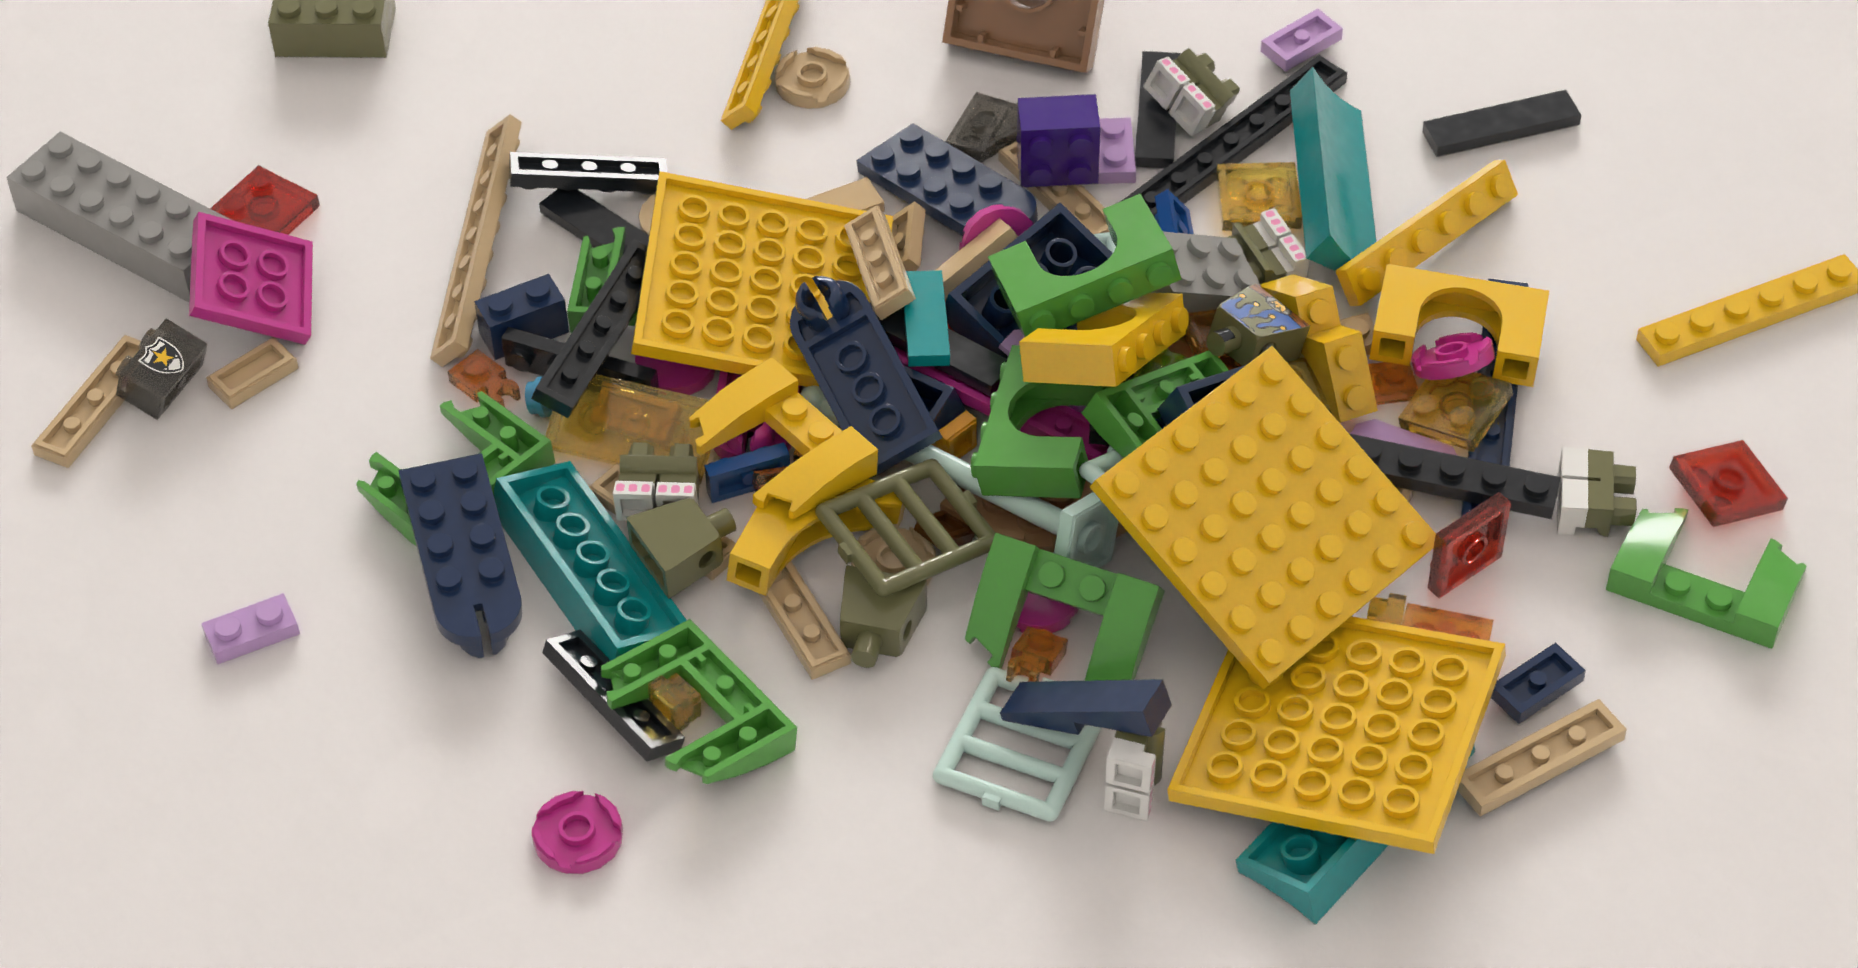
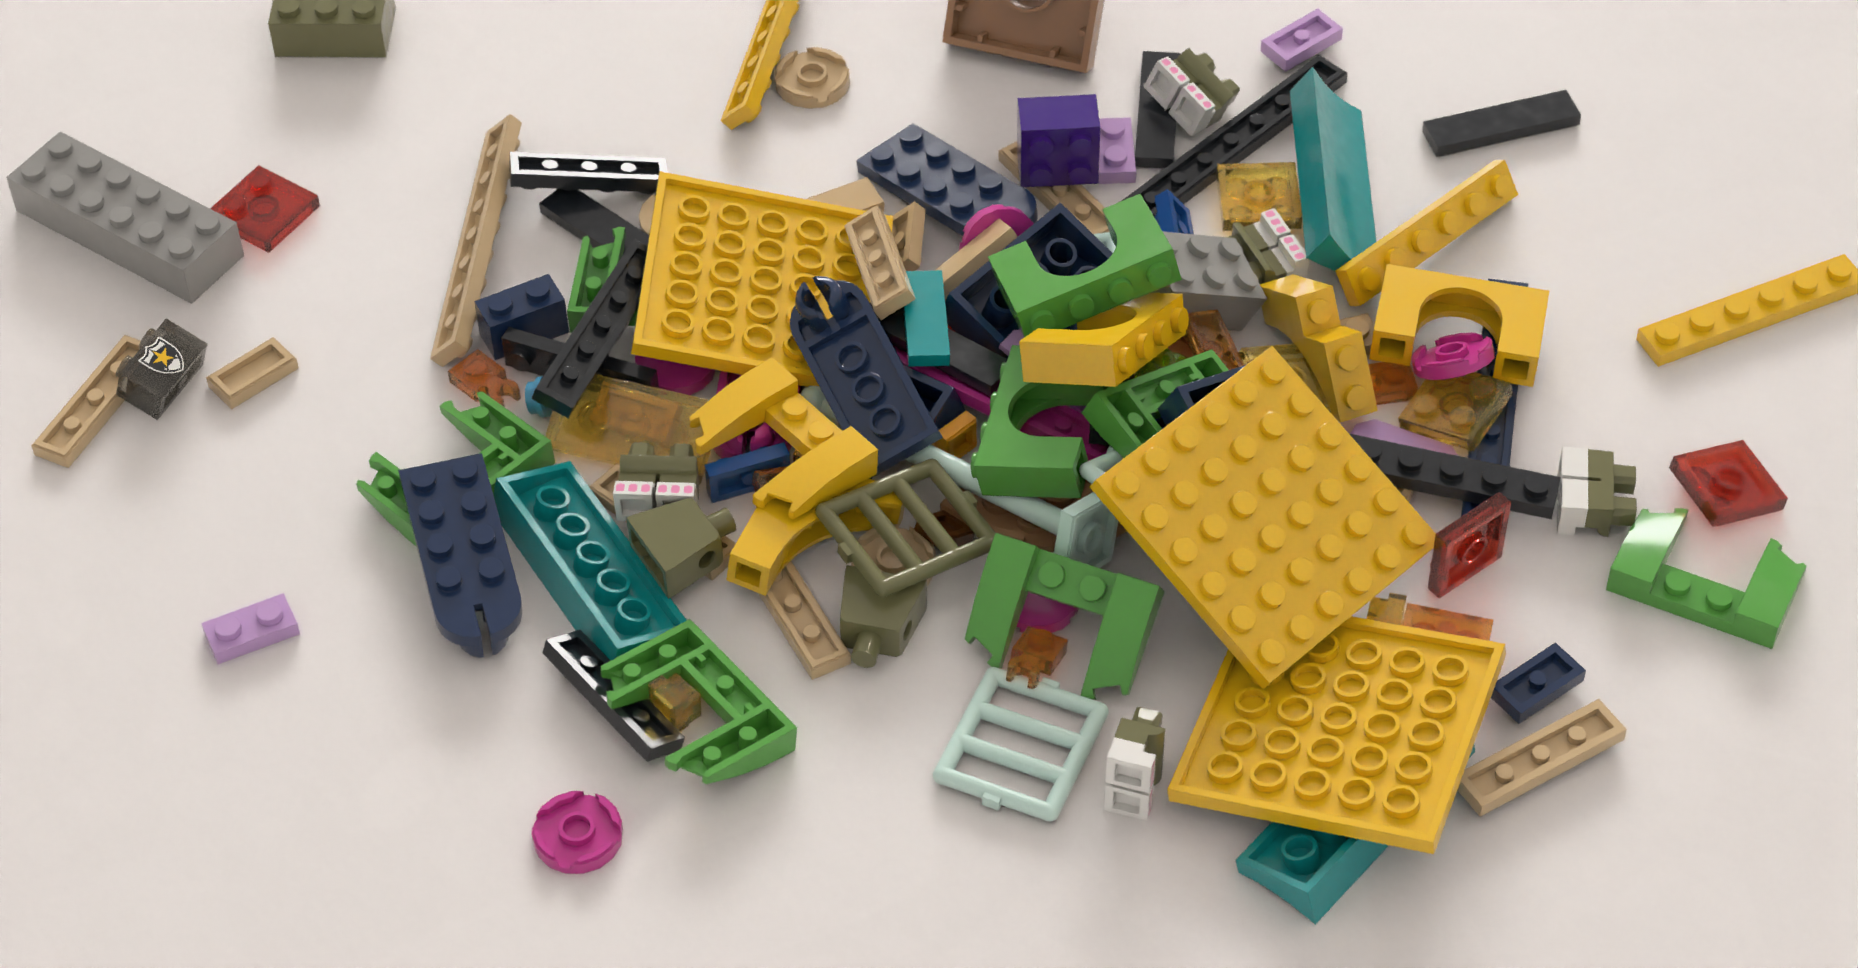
dark pink plate [189,212,313,345] -> none
clear smoke wing [945,92,1017,163] -> none
dark blue slope [1000,679,1172,737] -> none
olive torso [1207,283,1310,366] -> none

